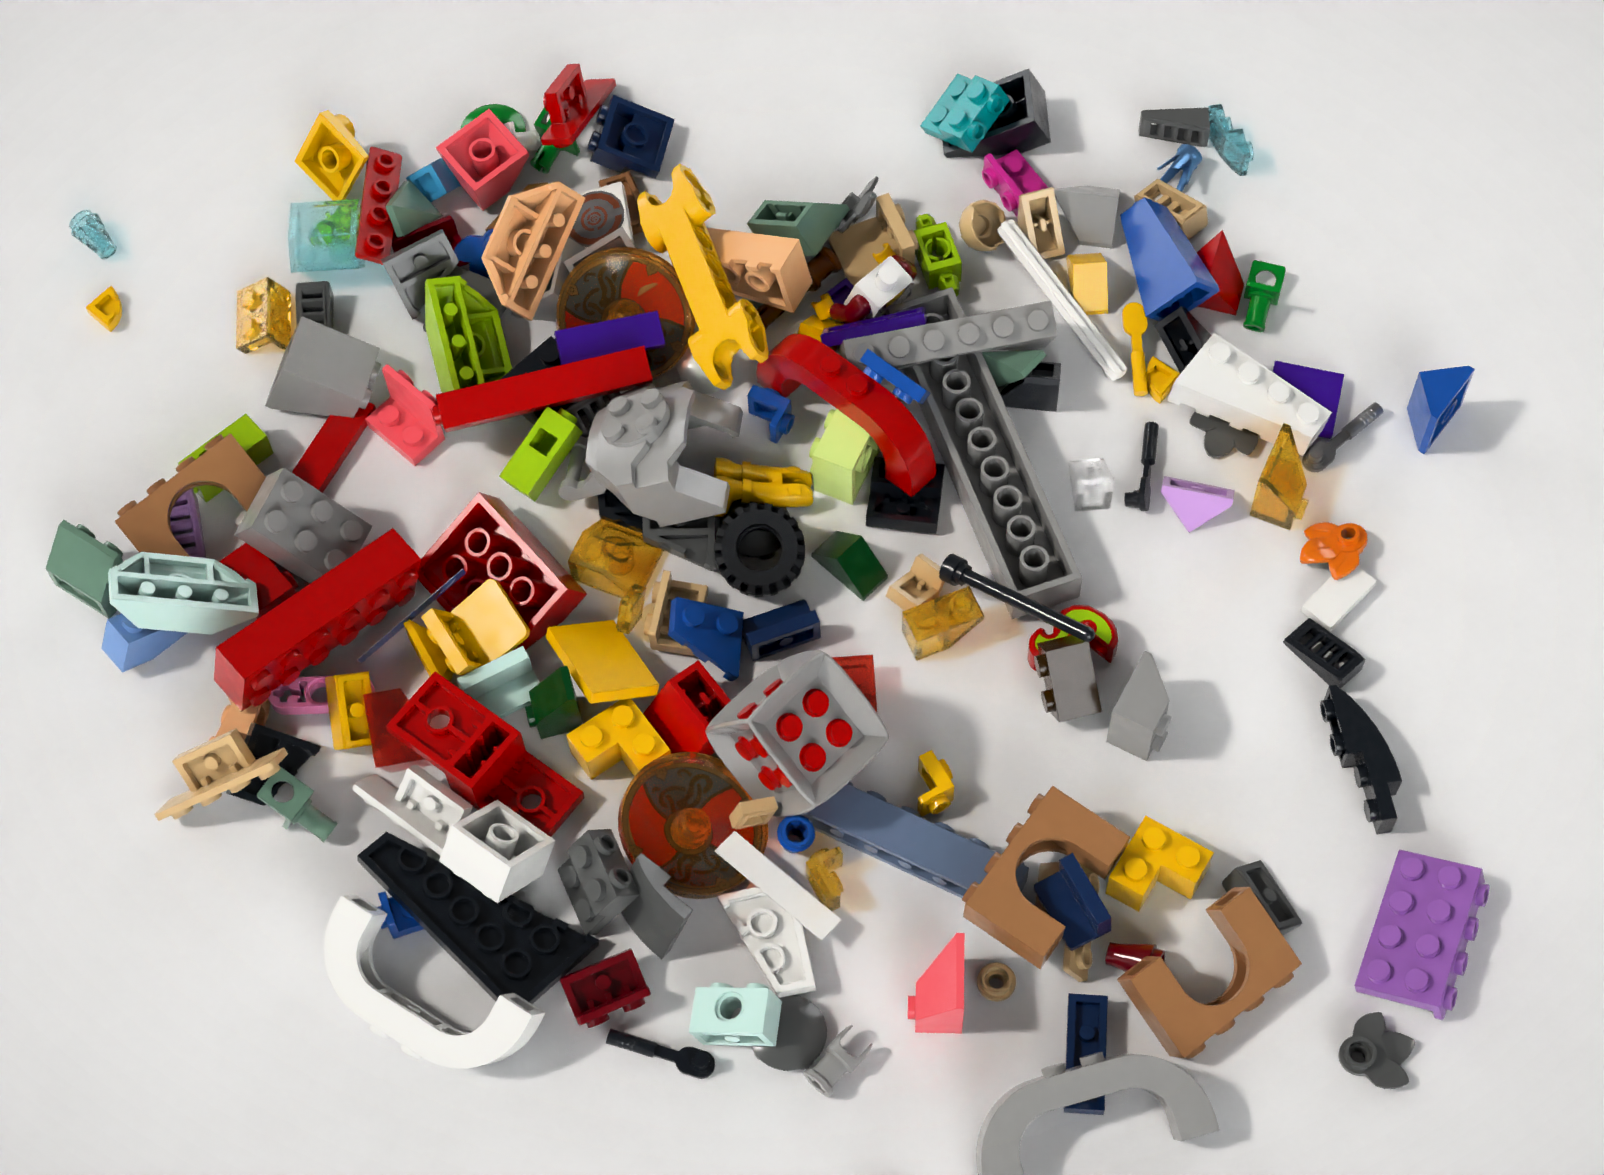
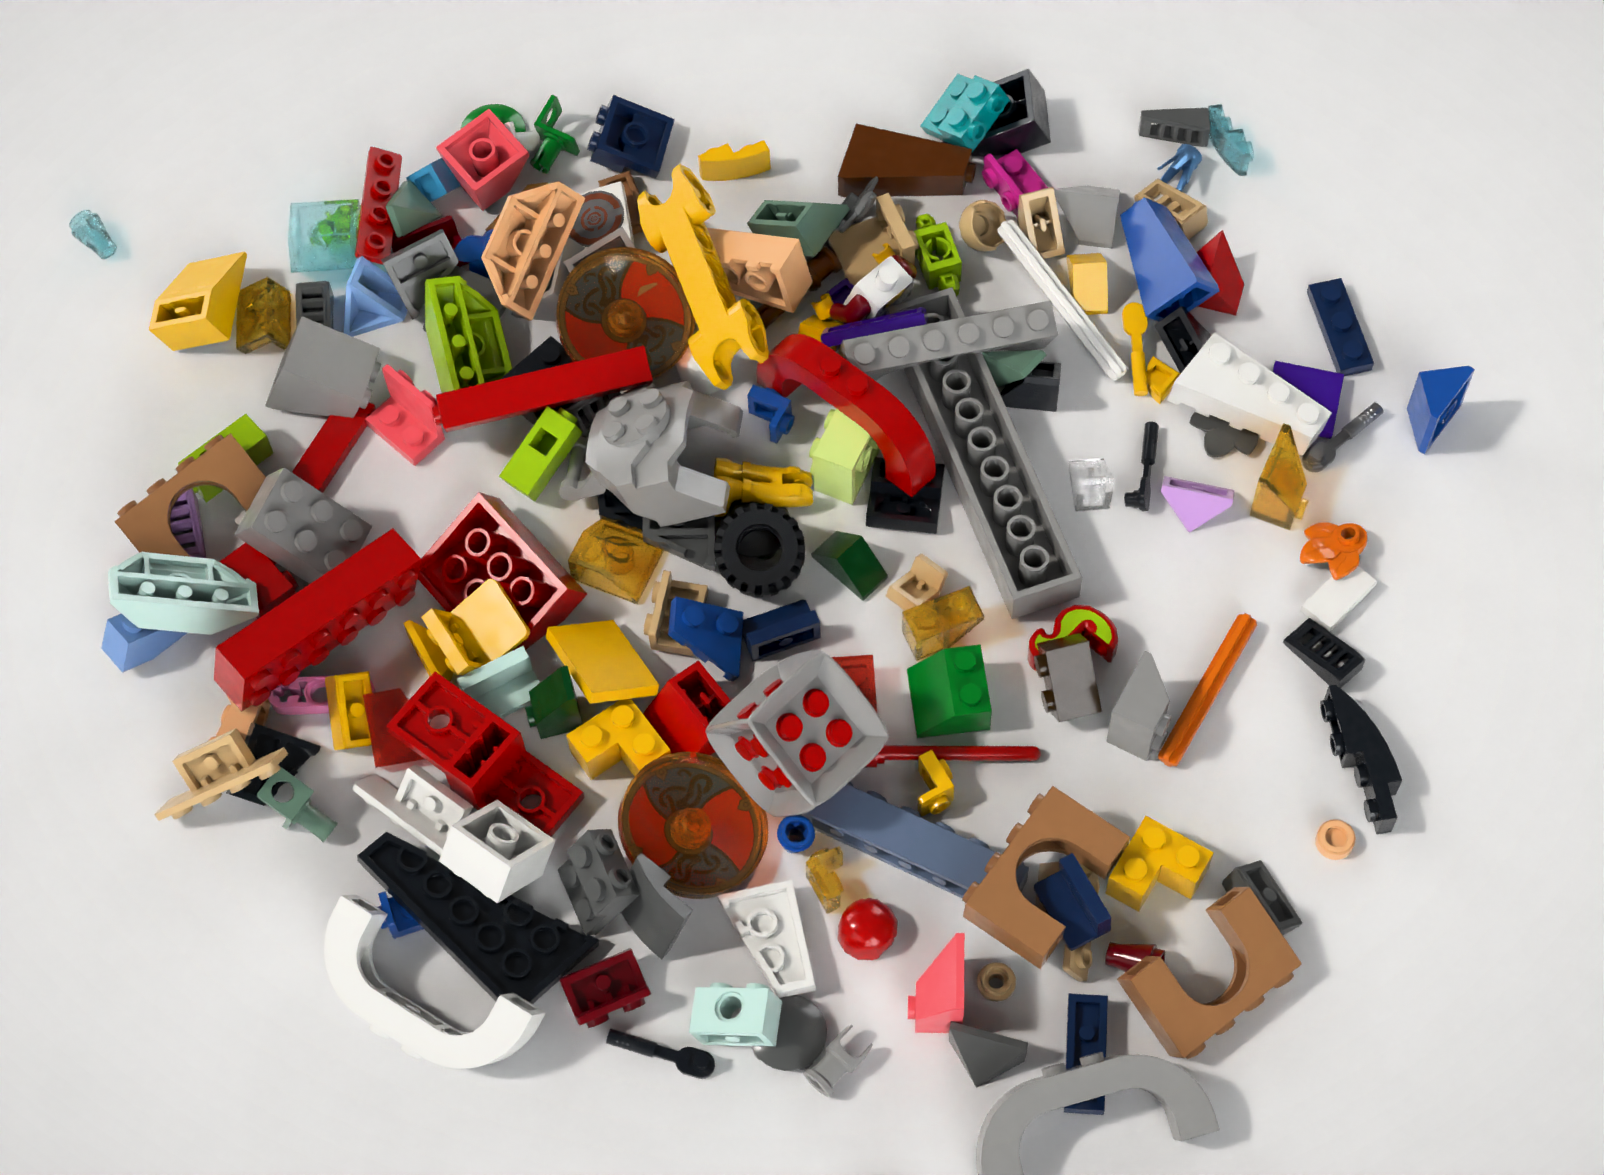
sand green slope [45,519,124,619] -> none
yellow tile [86,286,122,332] -> none
yellow slope [294,110,369,206] -> none
blue sticker [357,569,466,663] -> none
red bracket [541,63,616,148] -> none
dark purple tile [554,311,666,365] -> none
clear yellow tile [616,584,647,635] -> none
white sticker [715,831,842,941] -> none
tan tile [729,796,778,830] -> none
blue wing [859,349,931,405] -> none
black piece [939,554,1095,642] -> none
green bracket [1243,260,1286,332] -> none
dark grey plate [1338,1012,1415,1089] -> none
medium lavender bracket [1354,849,1490,1020] -> none
none -> yellow slope [149,252,247,351]
none -> light blue slope [344,256,407,337]
none -> yellow slope [698,140,771,181]
none -> red hair [837,898,898,960]
none -> reddish brown slope [838,123,977,197]
none -> red piece [864,745,1041,768]
none -> green slope [907,644,992,738]
none -> dark grey slope [949,1021,1028,1088]
none -> orange axle [1158,613,1257,767]
none -> dark blue plate [1307,278,1374,376]
none -> light nougat tile [1315,819,1356,860]

